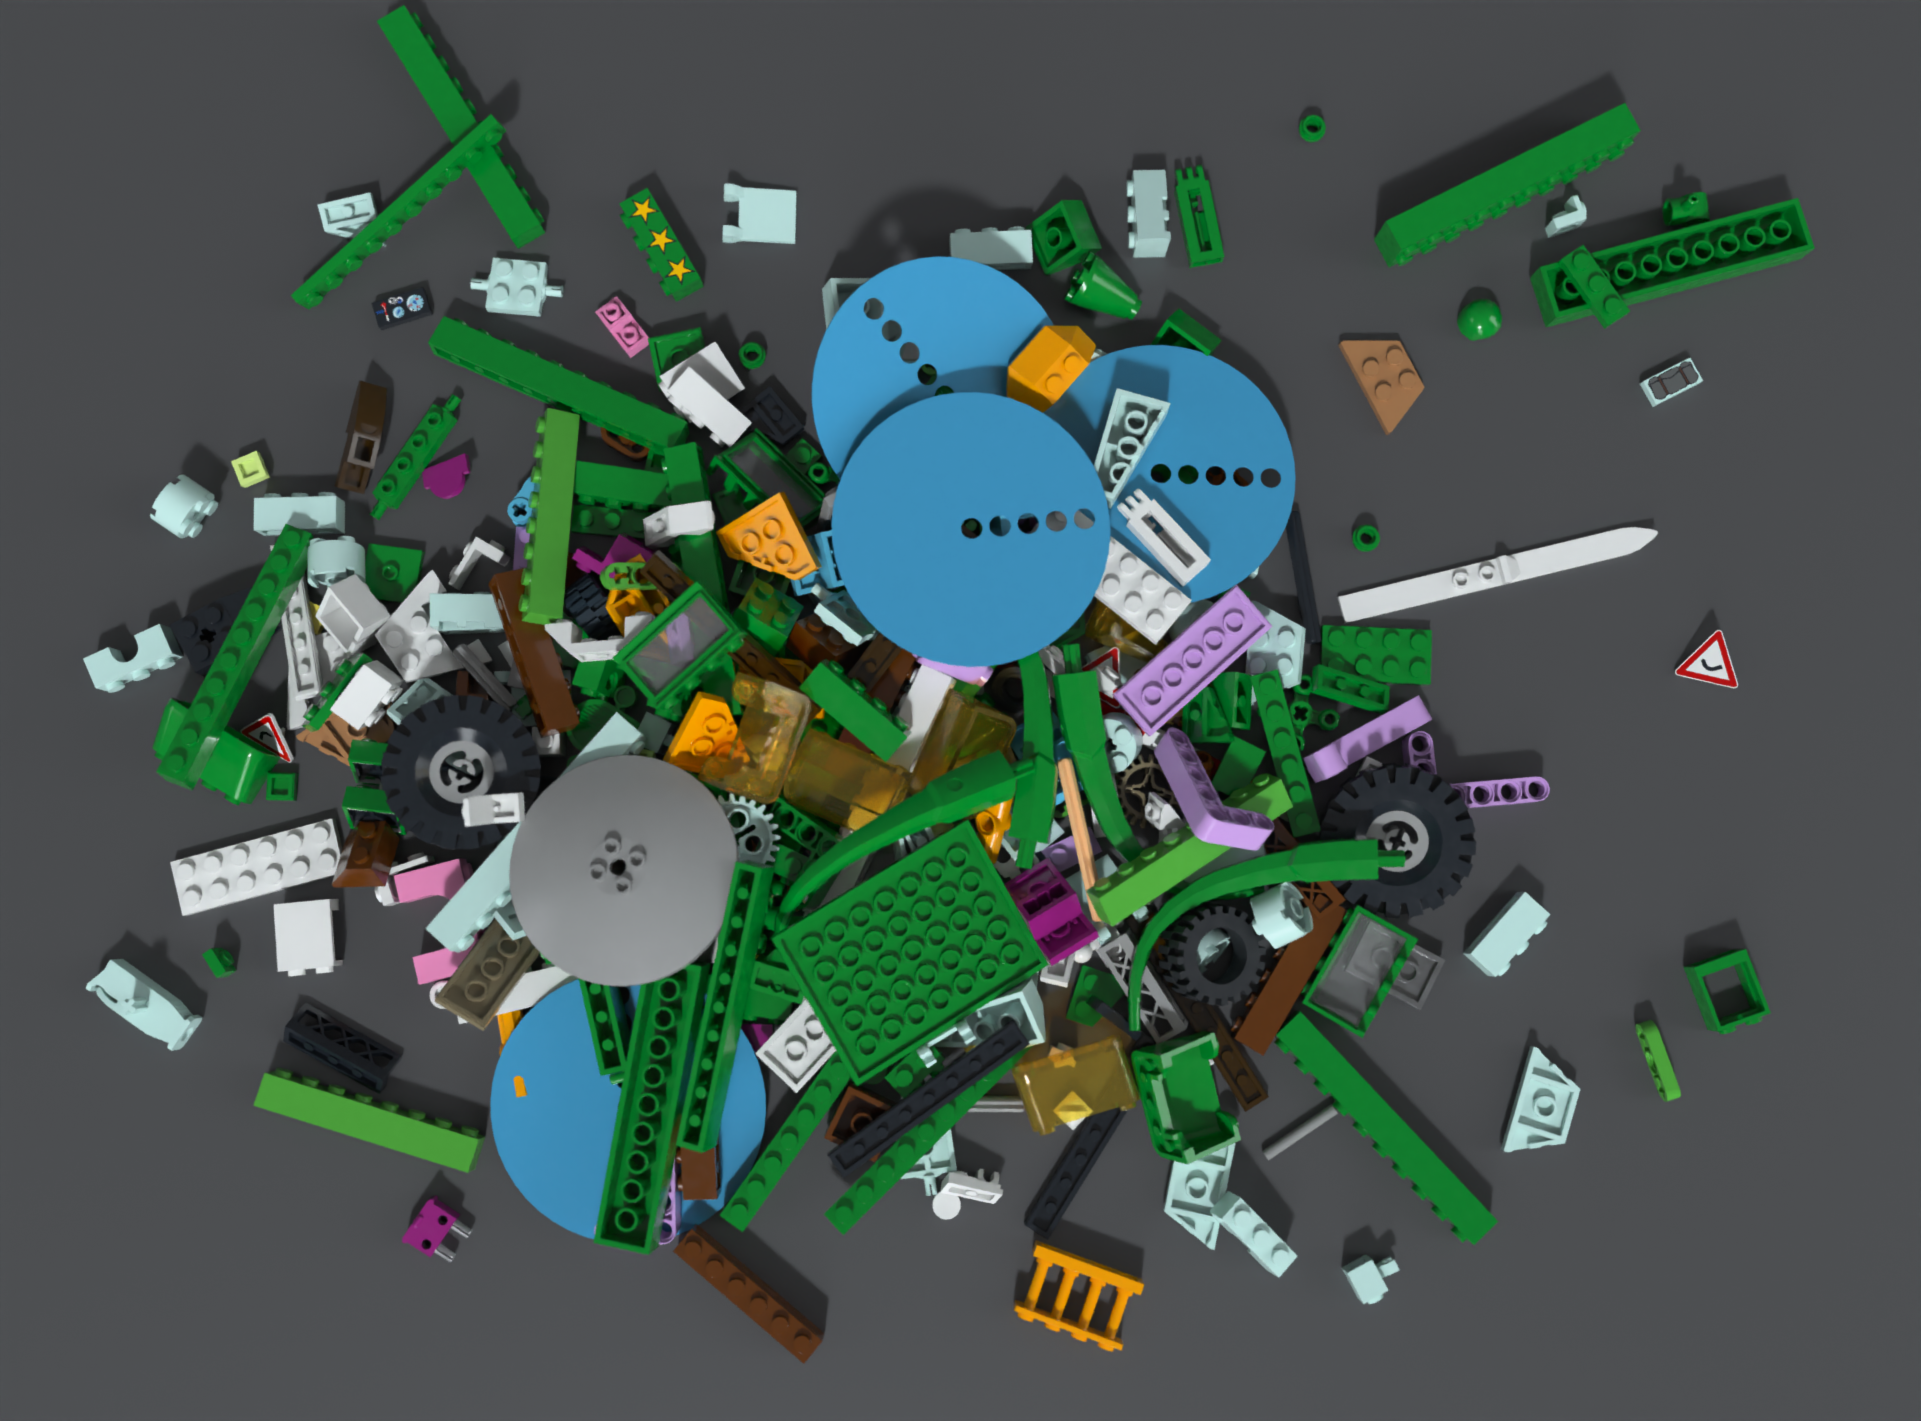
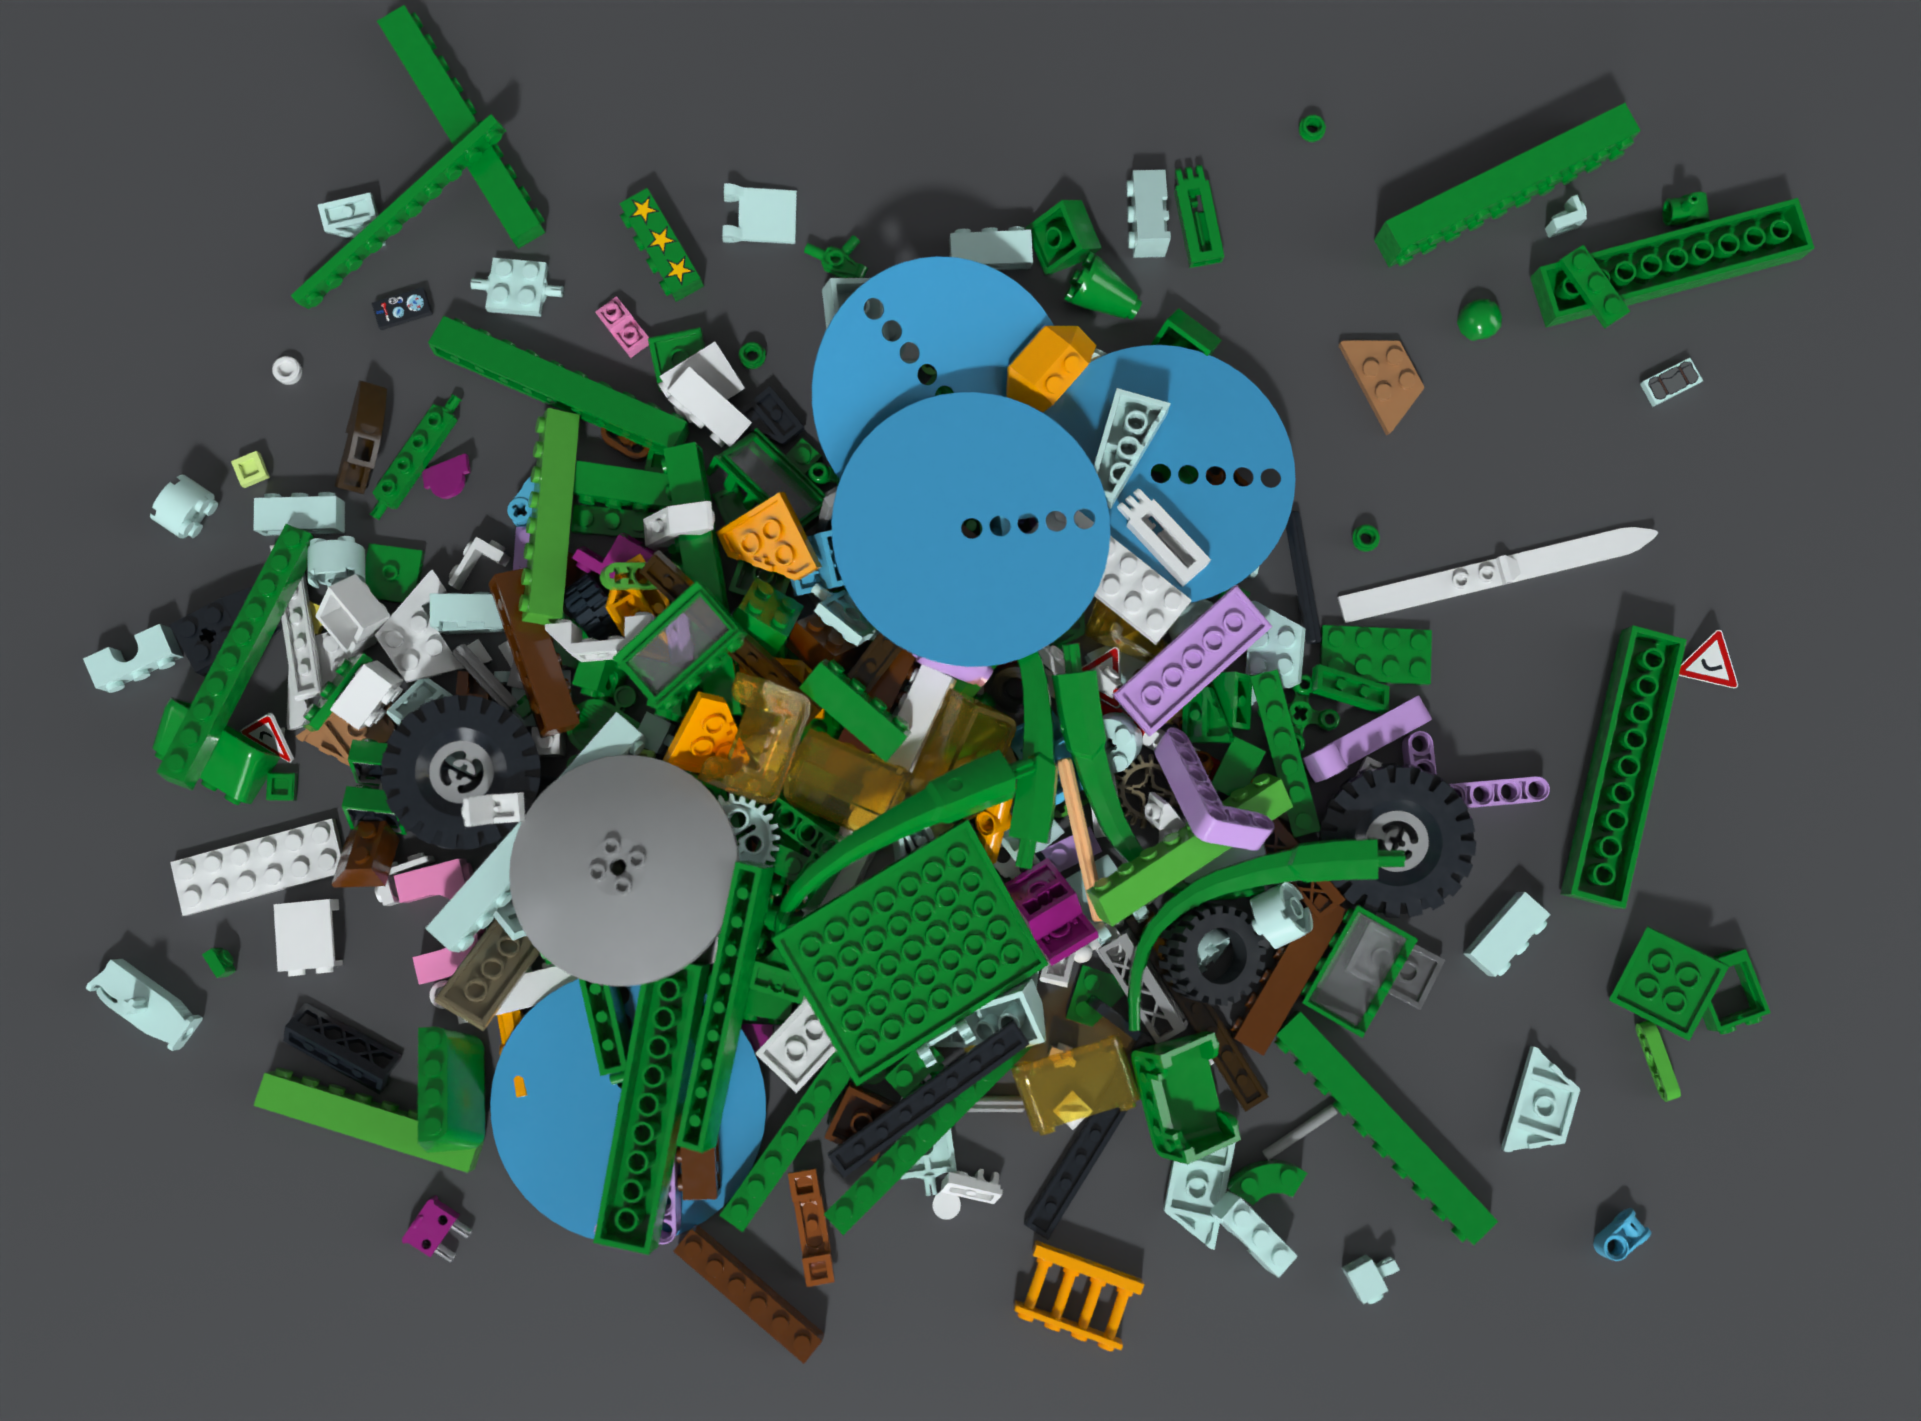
none -> white tile [272,356,302,385]
none -> green windscreen [418,1027,485,1153]
none -> dark orange slope [788,1168,835,1287]
none -> green piece [804,235,868,278]
none -> green brick [1227,1159,1308,1206]
none -> green brick [1560,625,1687,909]
none -> medium azure piece [1593,1208,1652,1261]
none -> green plate [1609,925,1729,1041]

